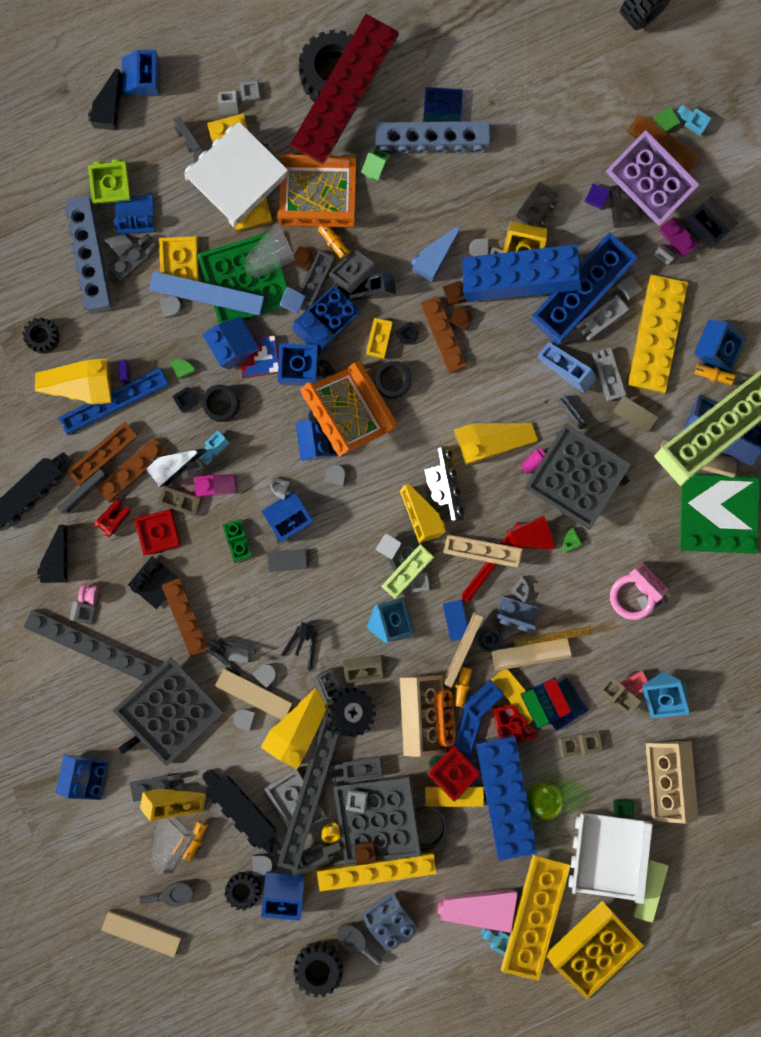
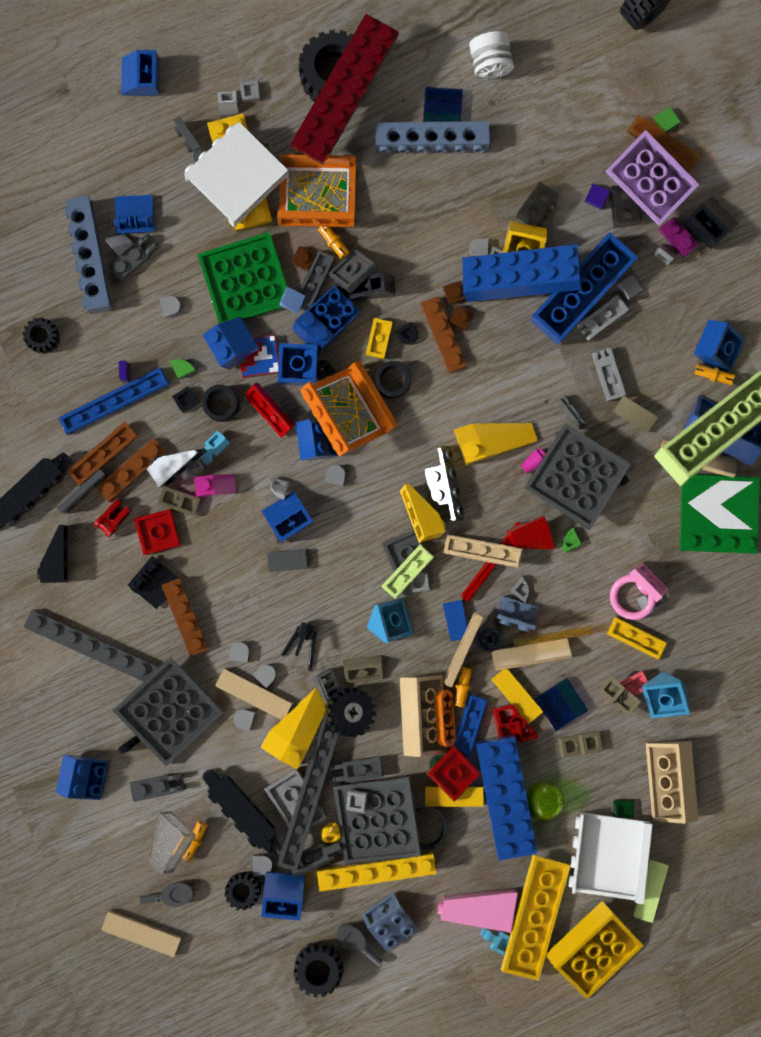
yellow wedge [35,358,112,404] -> none
light grey slope [69,601,96,625] -> none
bright pink wheel [78,584,99,605] -> none
black slope [88,68,122,131] -> none
lime plate [88,159,131,205] -> none
yellow slope [140,789,206,821] -> none
medium blue tile [149,271,264,316] -> none
yellow tile [159,236,200,295] -> none
black plant [206,638,257,676] -> none
green slope [222,519,253,563] -> none
clear slope [244,222,296,279] -> none
reddish brown plate [354,841,377,864] -> none
bright green brick [361,147,391,181] -> none
slope [375,533,402,560] -> none
medium blue slope [411,227,460,282] -> none
blue tile [462,680,504,722] -> none
tile [520,677,572,729] -> none
medium blue slope [537,342,597,394] -> none
yellow plate [627,275,688,394] -> none
medium azure plate [675,105,711,136] -> none
none -> red plate [244,382,295,438]
none -> white wheel [469,31,514,79]
none -> yellow tile [606,617,667,660]

